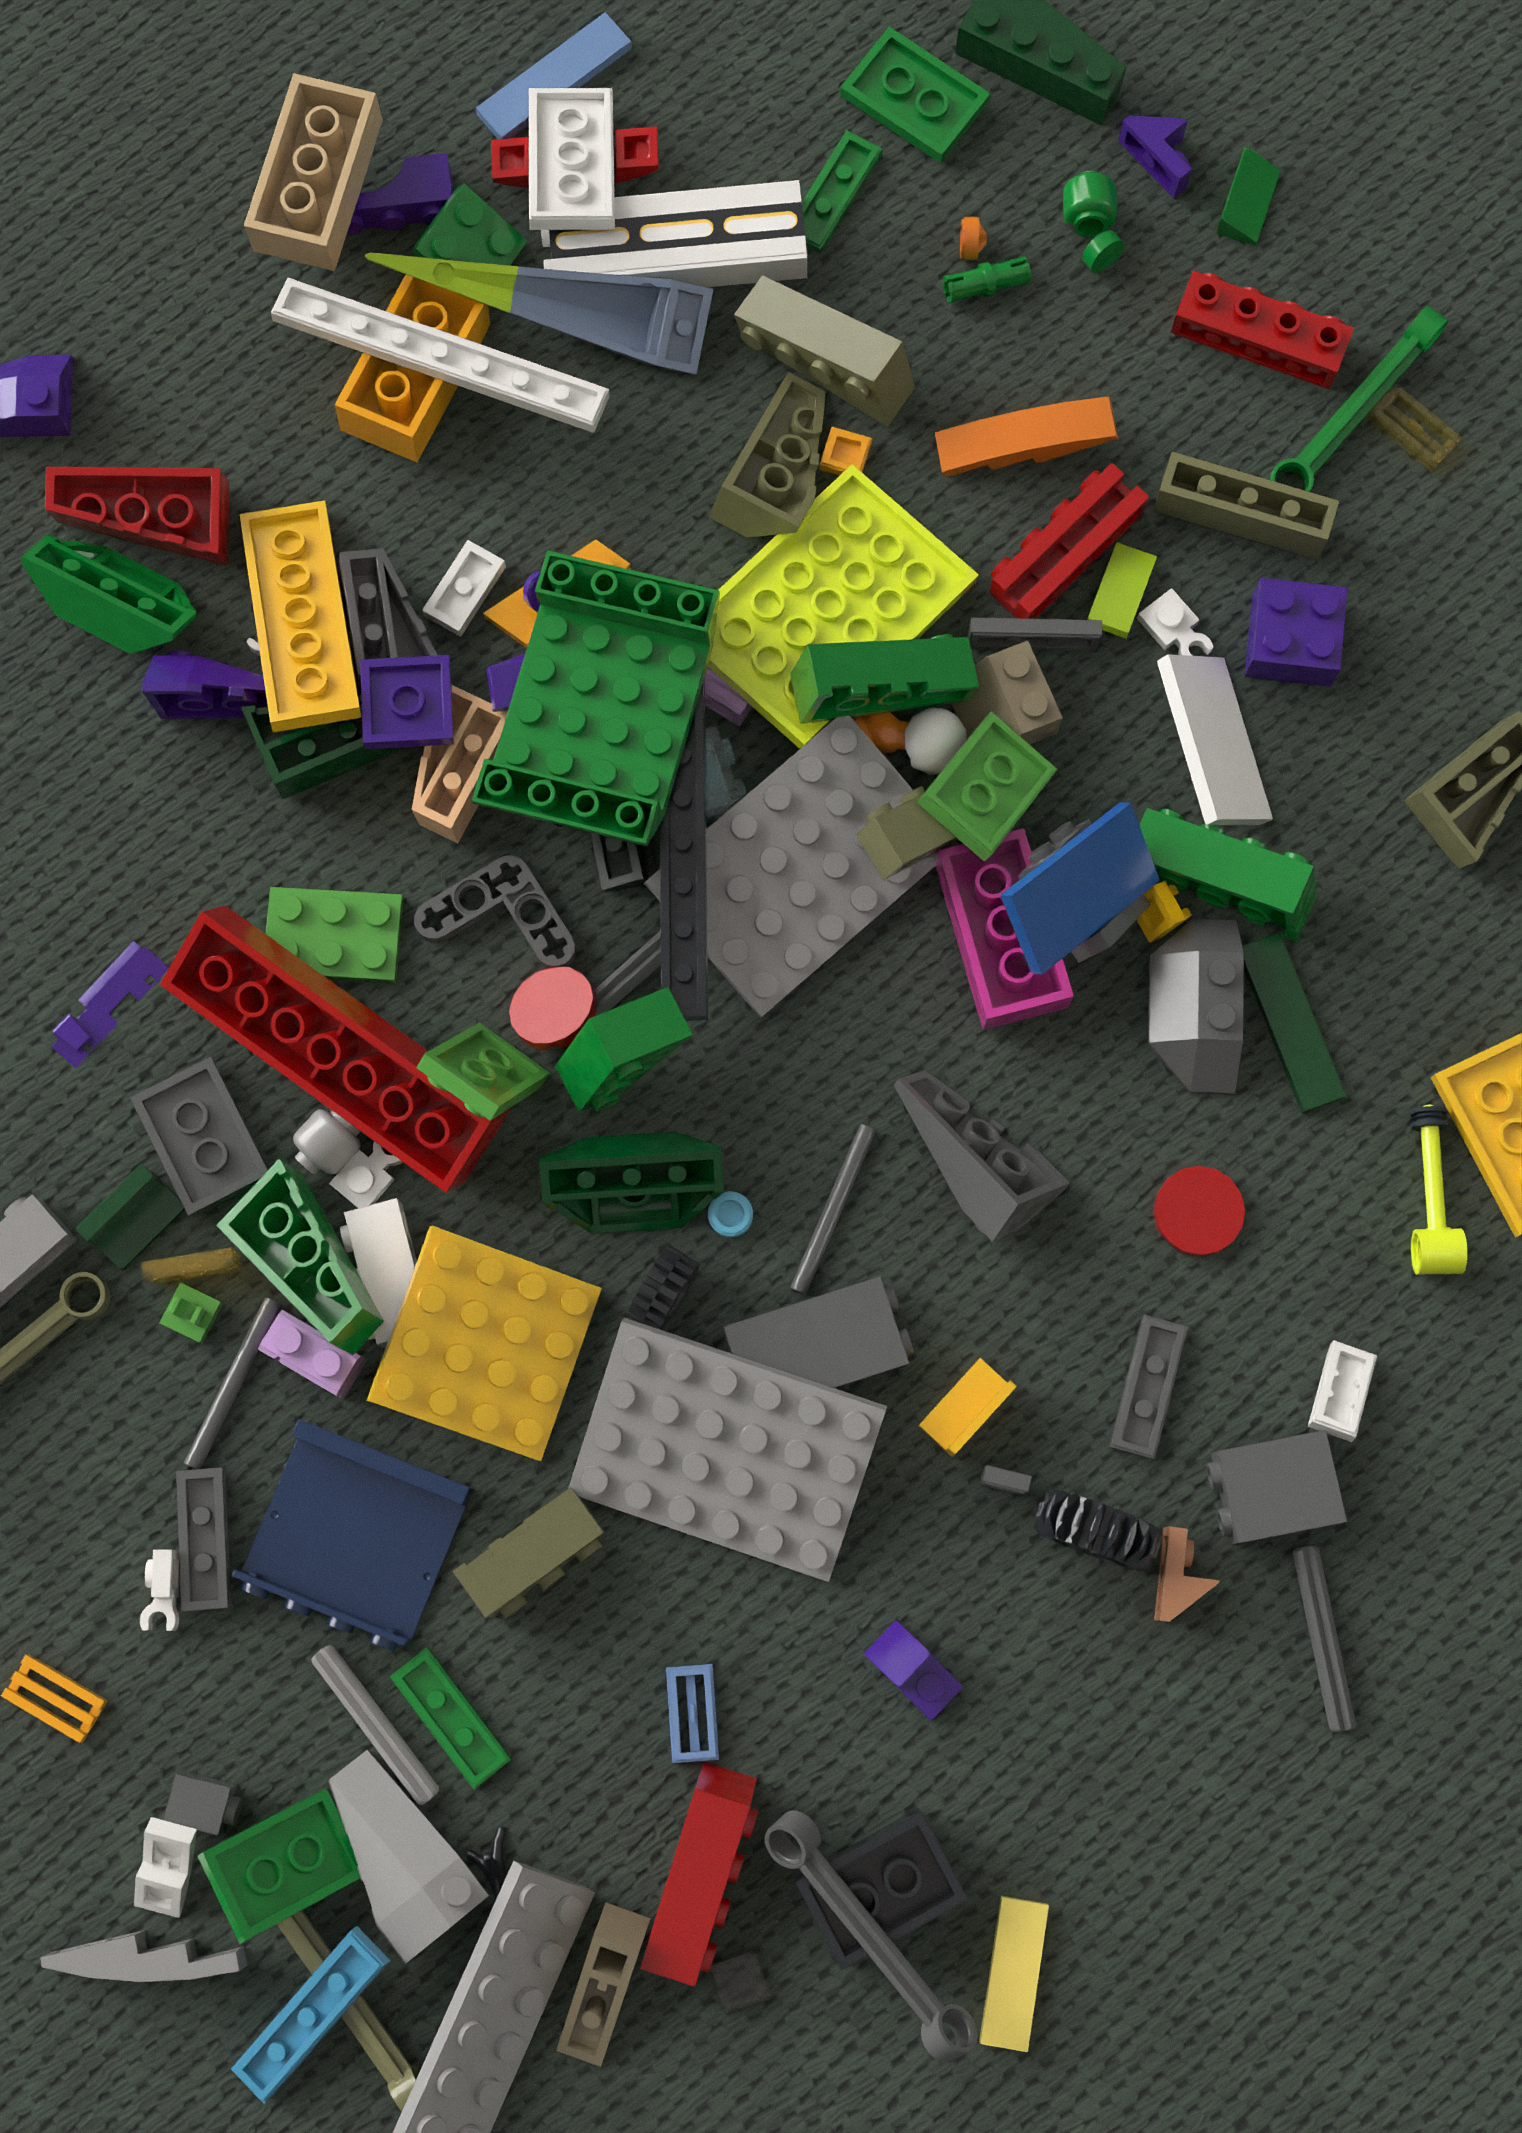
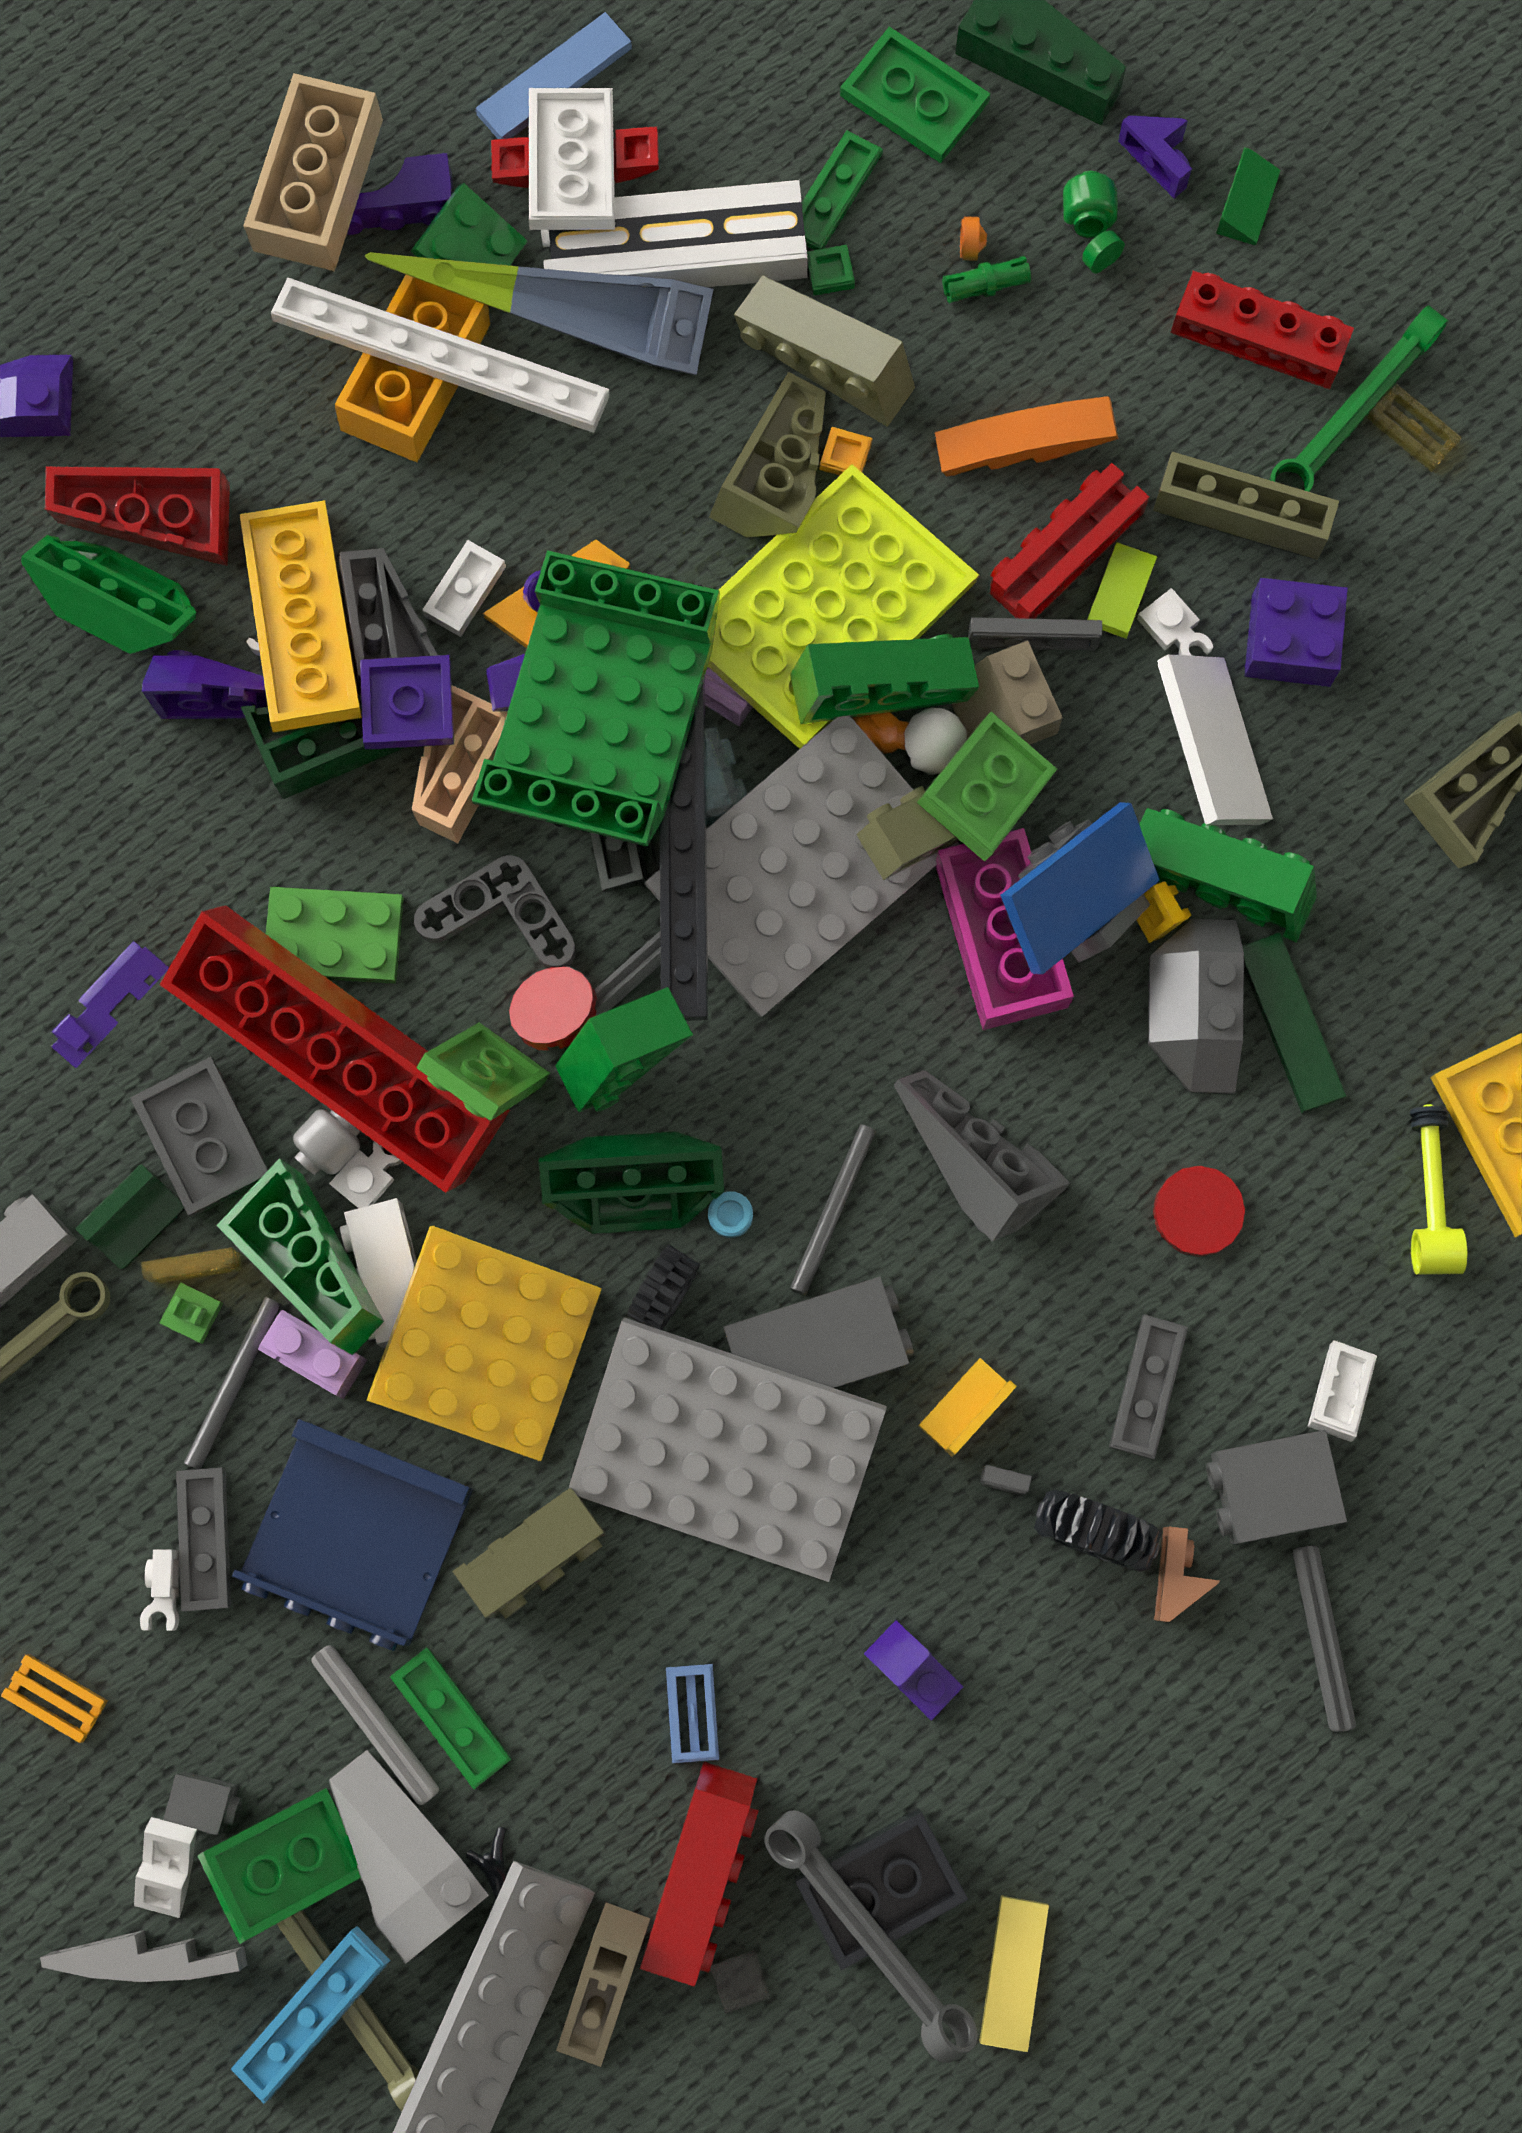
none -> green tile [807,245,855,296]

